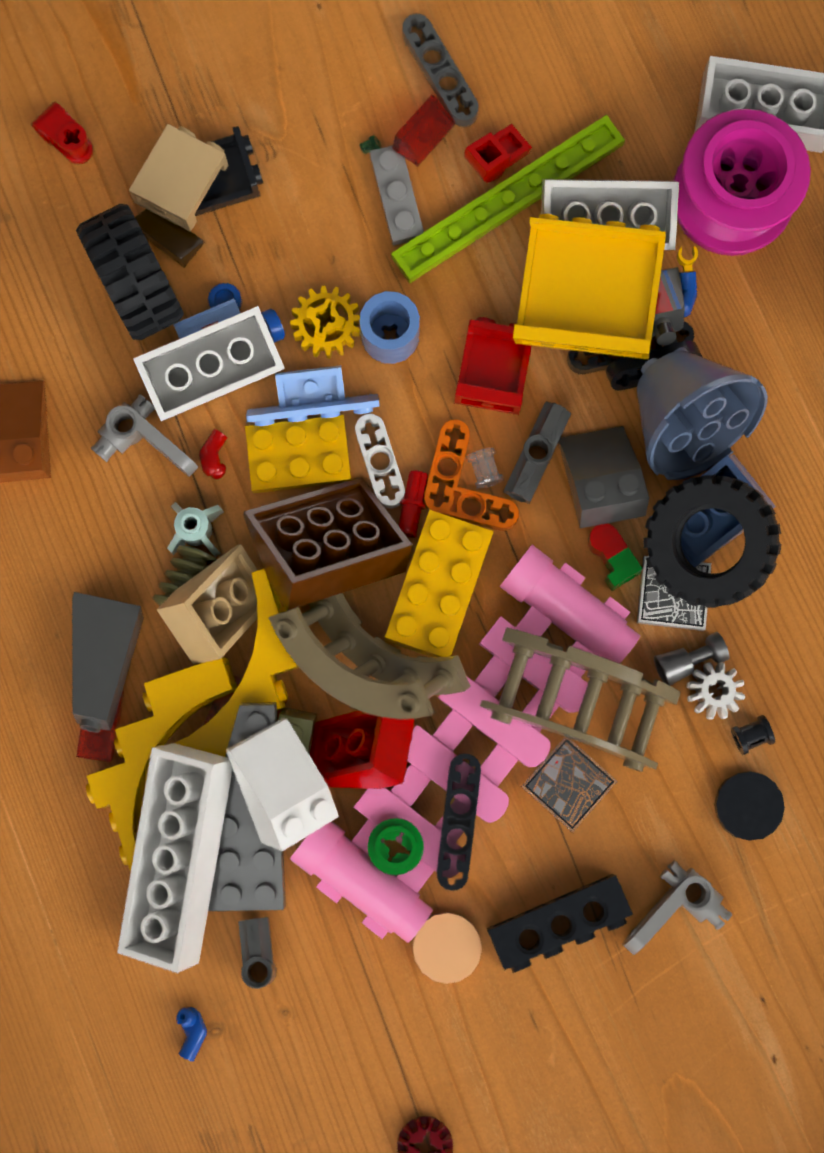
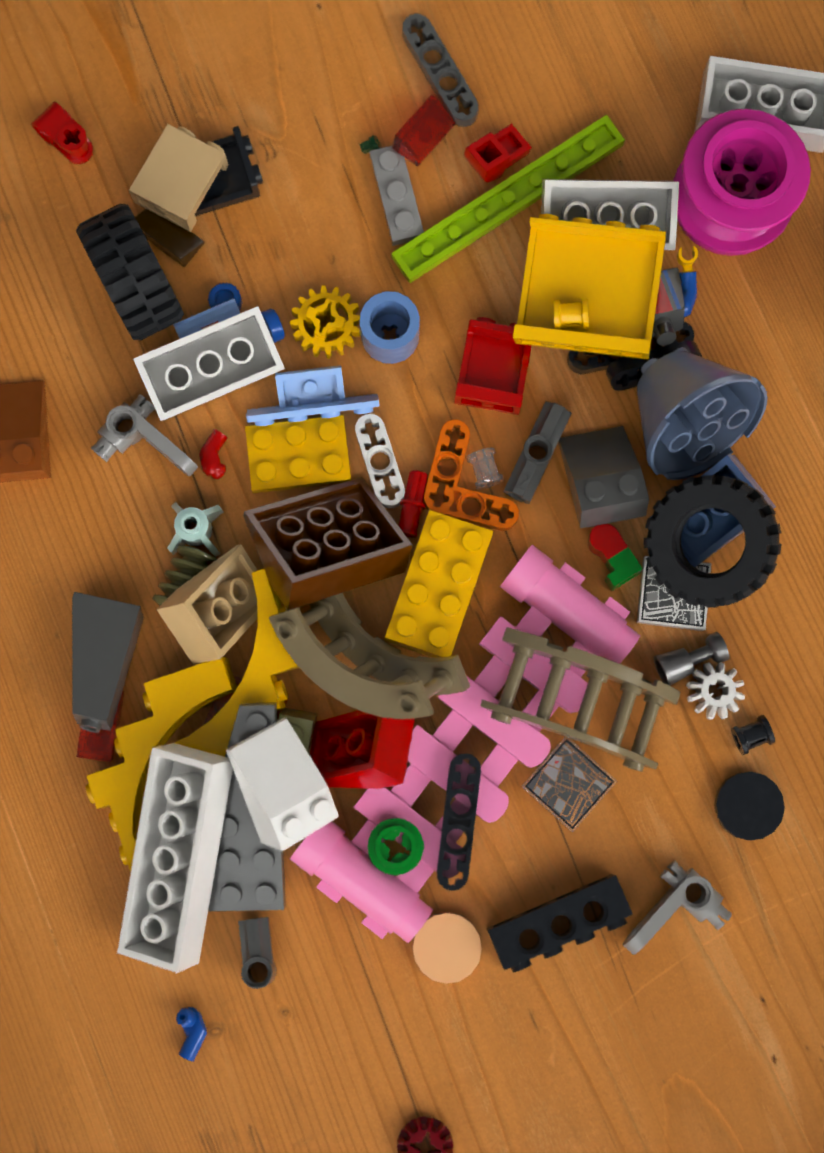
none -> yellow bush [554,299,589,330]

